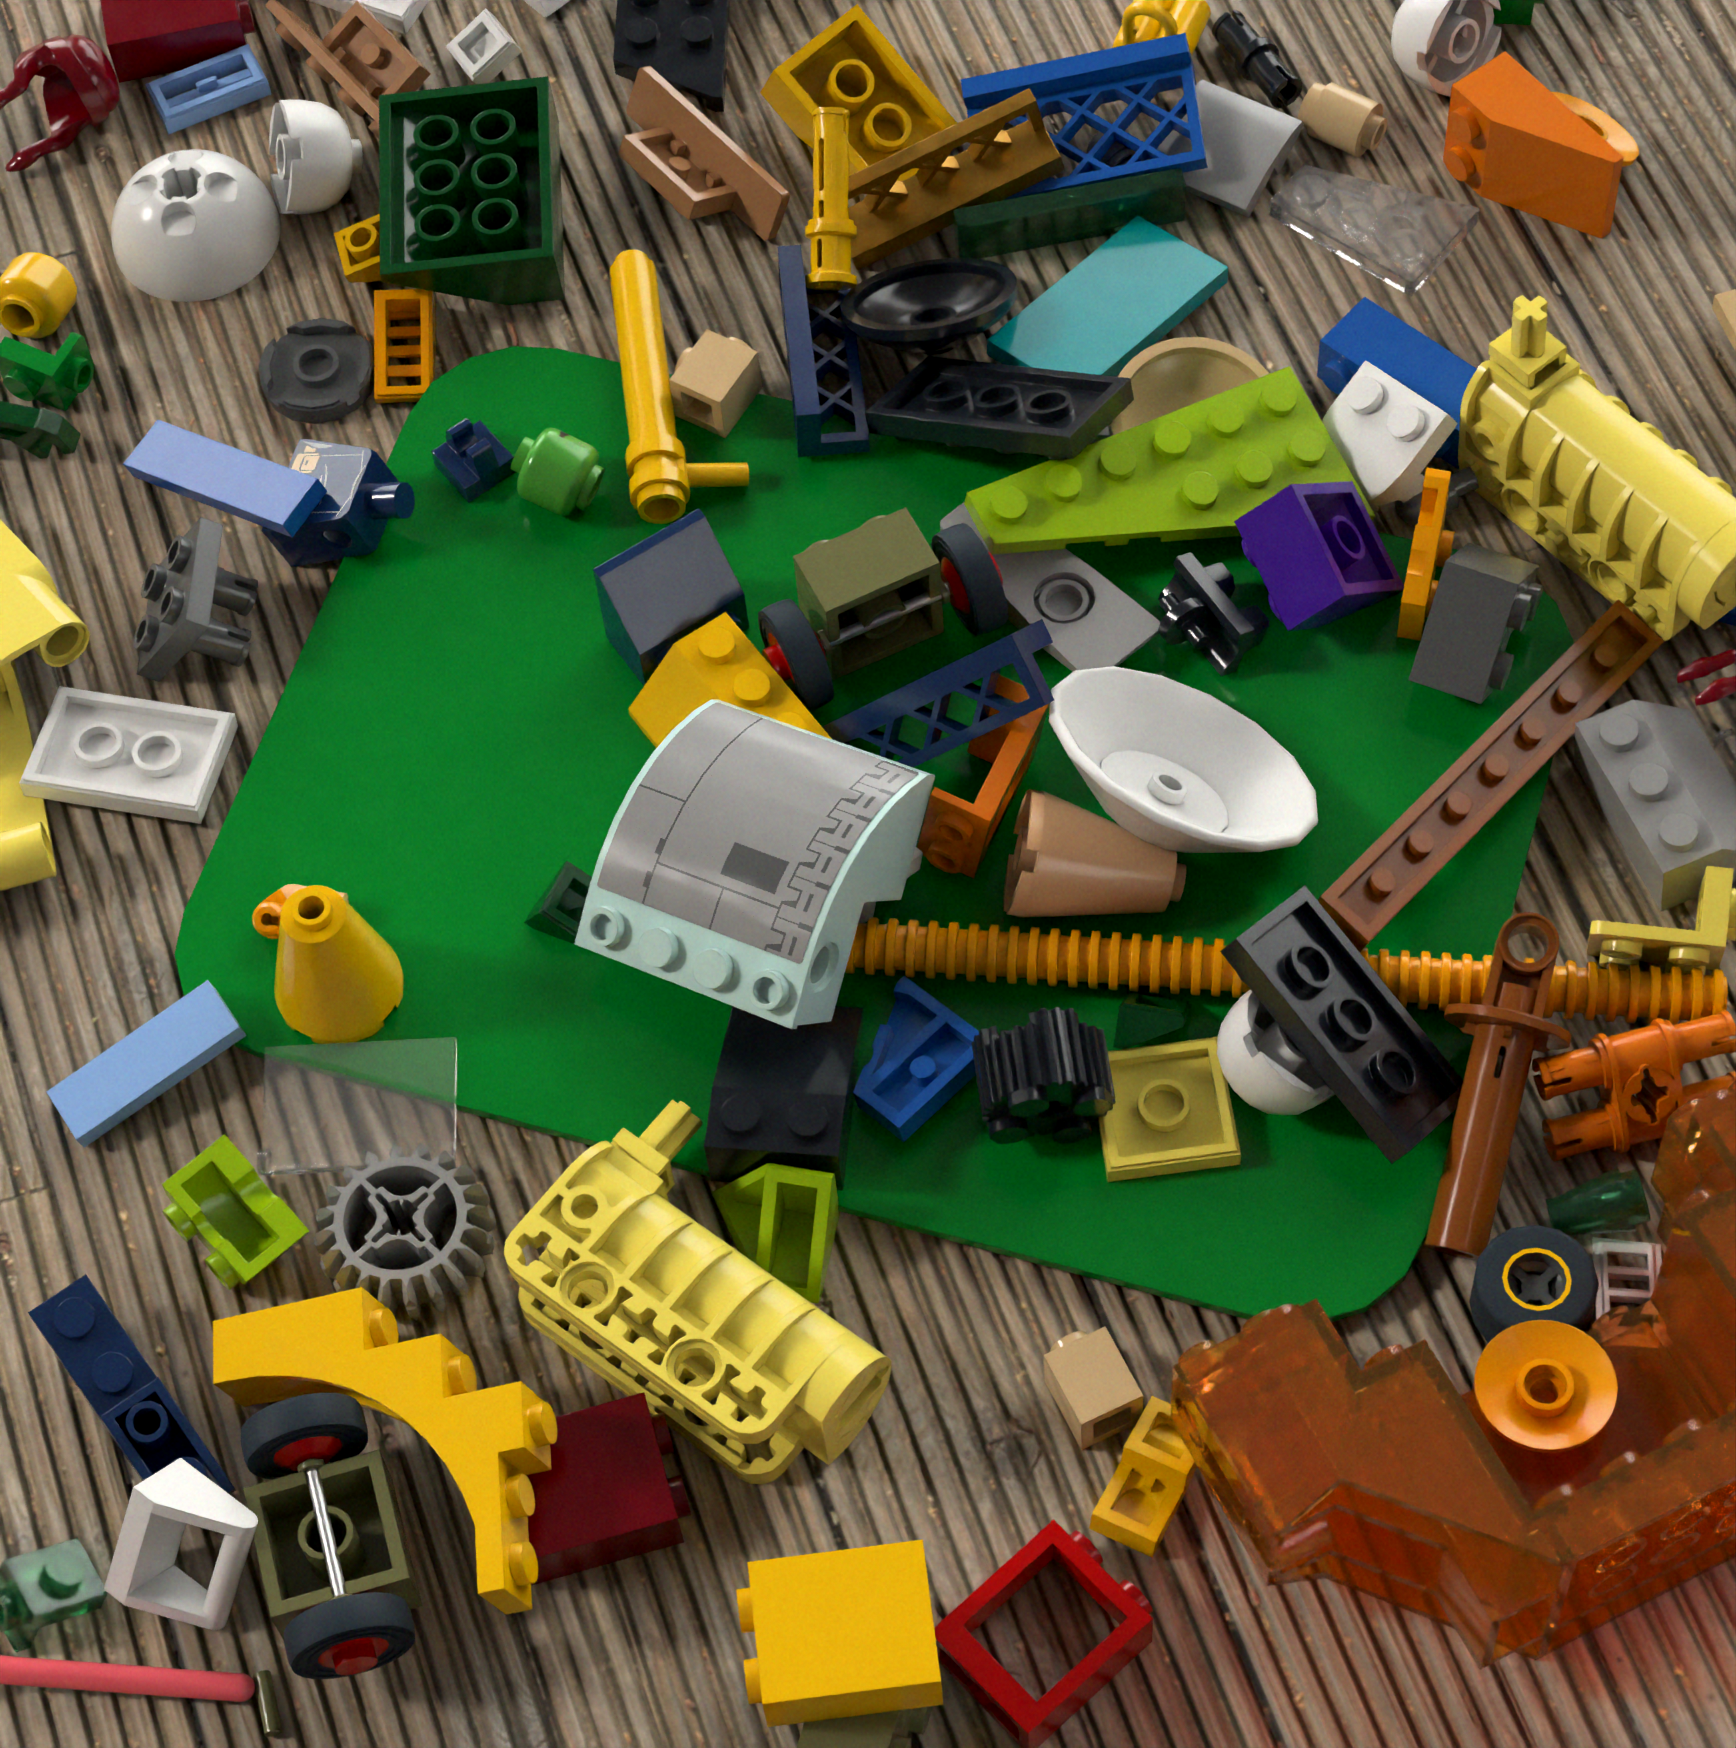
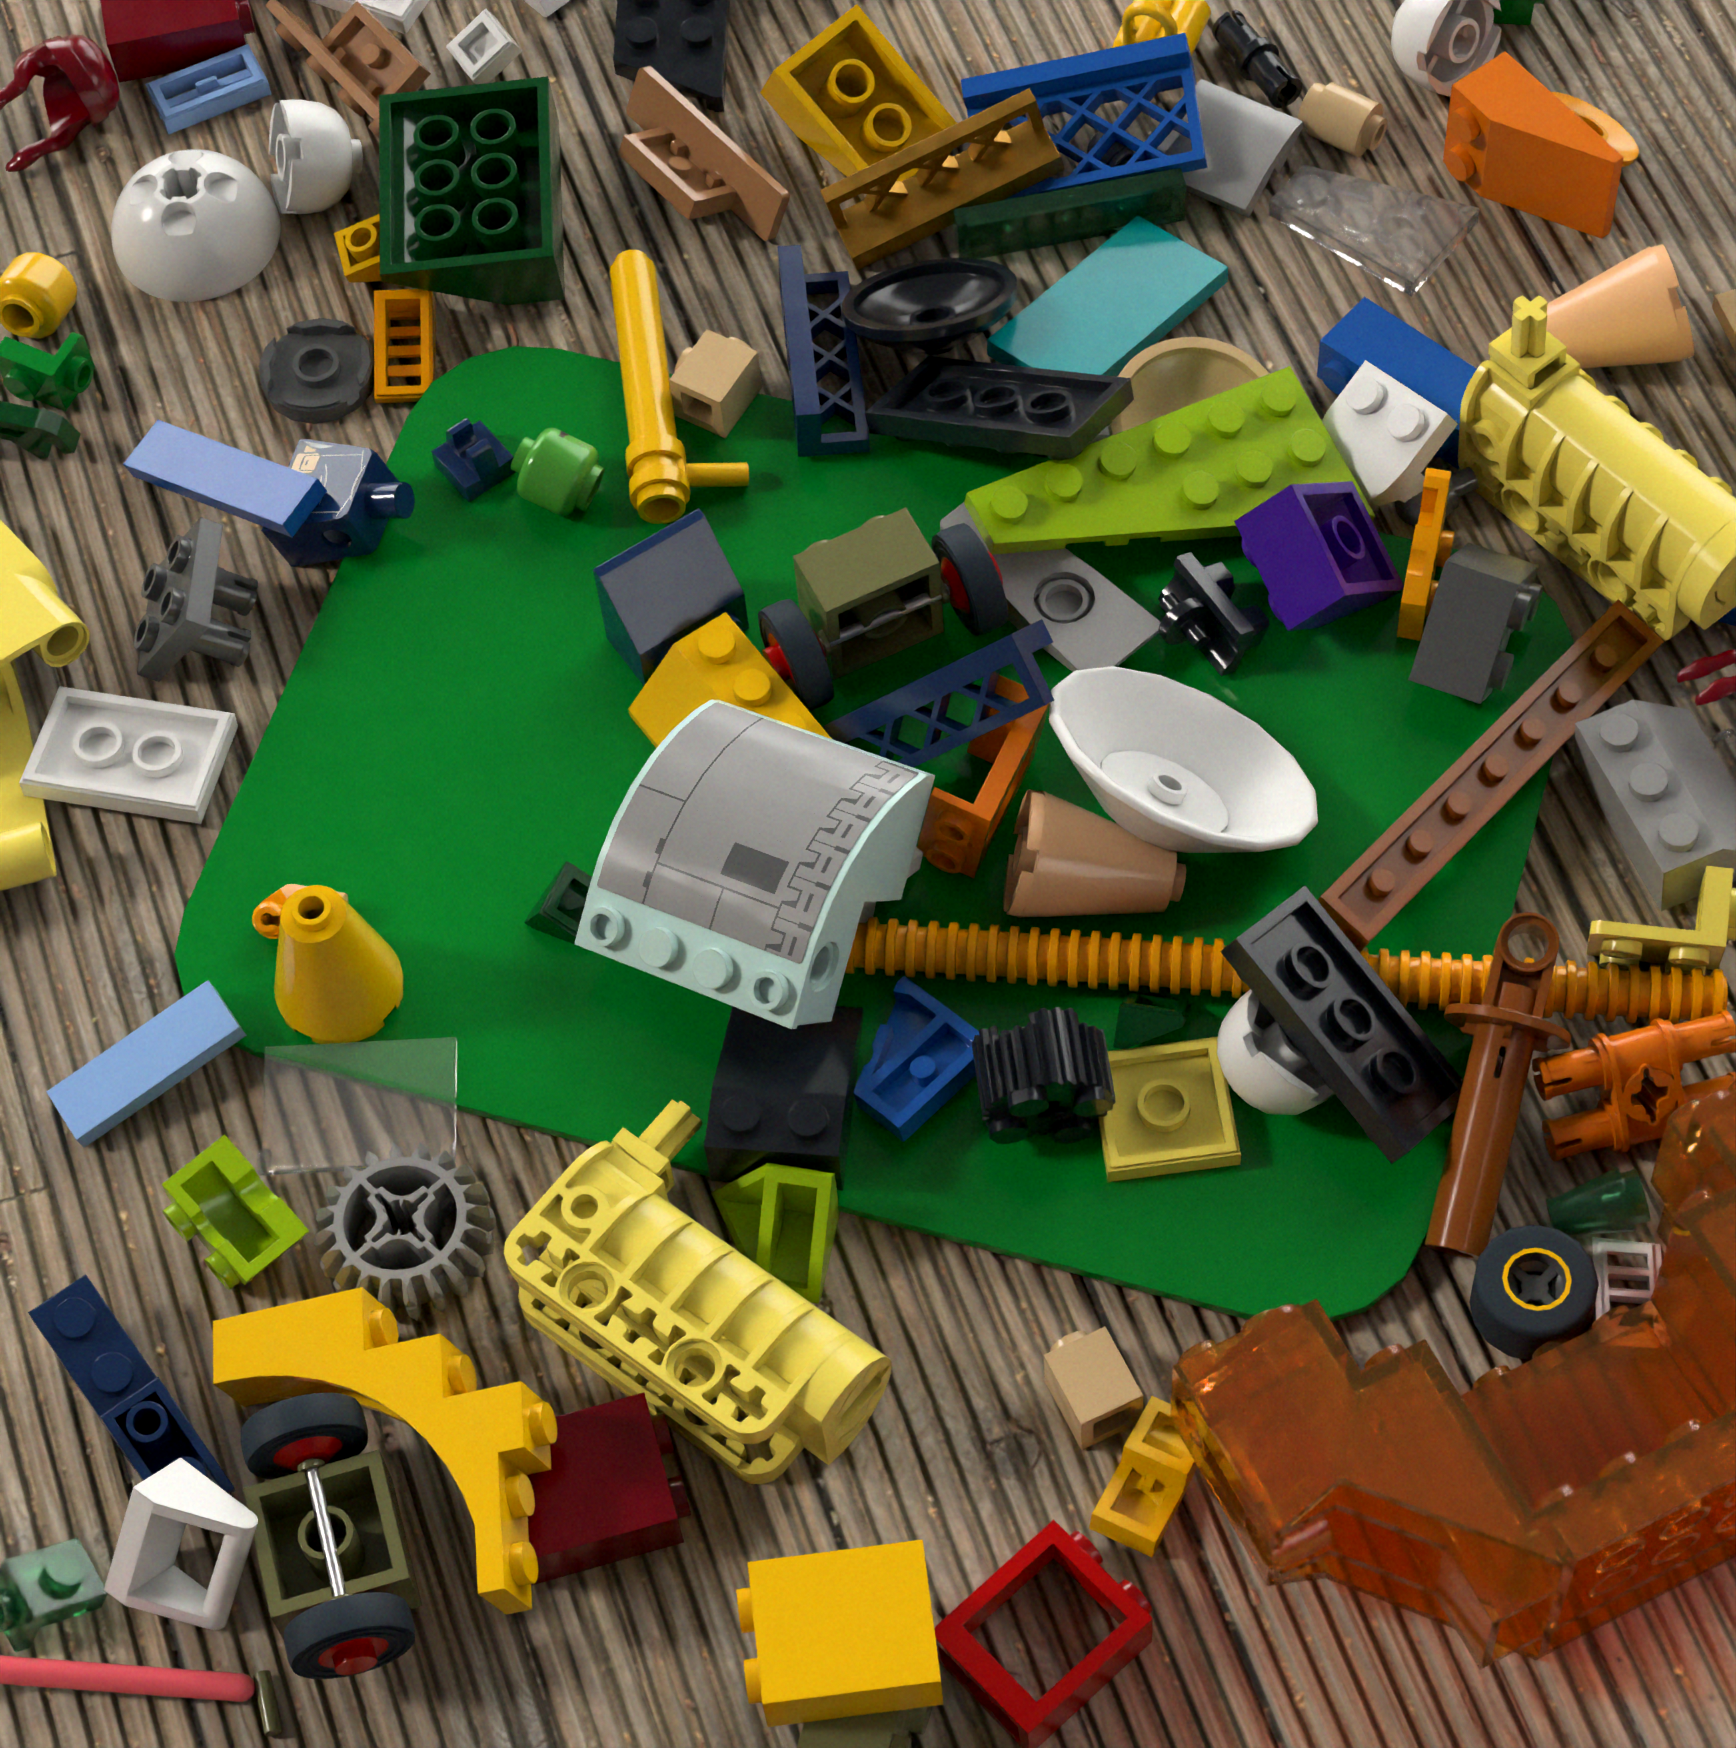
yellow pin [805,107,857,290] -> none
light orange dish [1474,1320,1618,1453] -> none
none -> light nougat cone [1546,244,1694,369]

